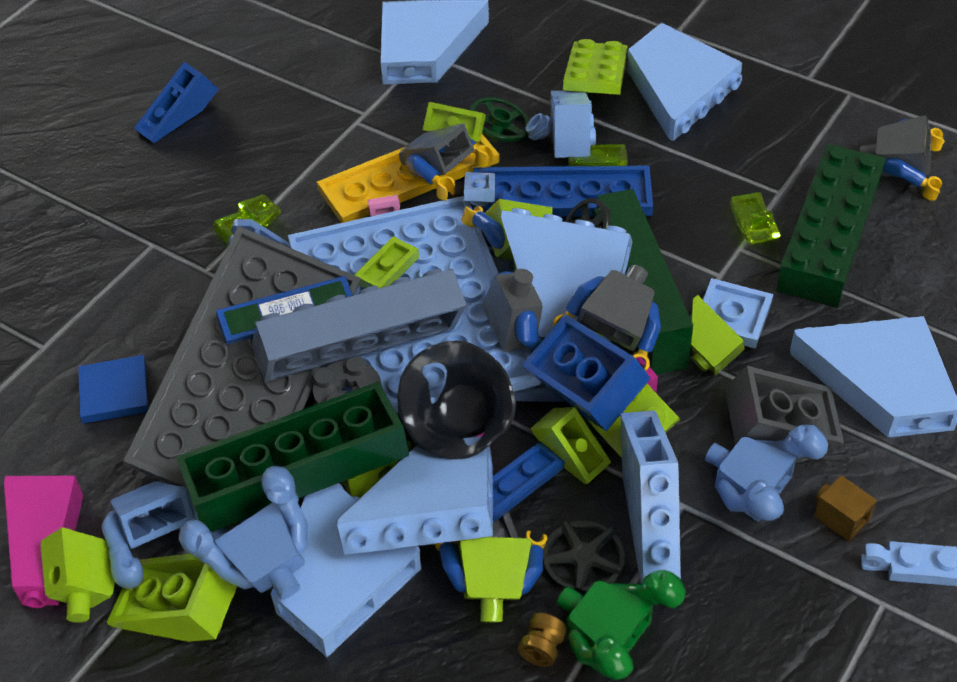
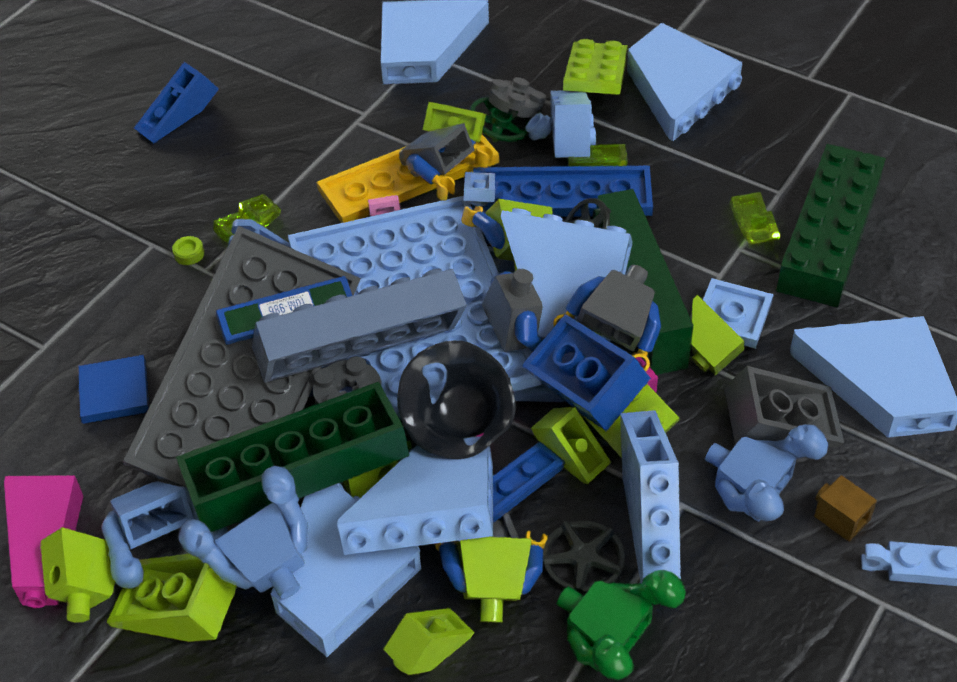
lime plate [355,236,419,289] -> none
pearl gold wheel [518,613,567,667] -> none
dark grey torso [860,115,945,201] -> none
none -> lime tile [172,236,204,265]
none -> lime slope [383,608,475,675]
none -> dark grey plate [489,77,546,118]

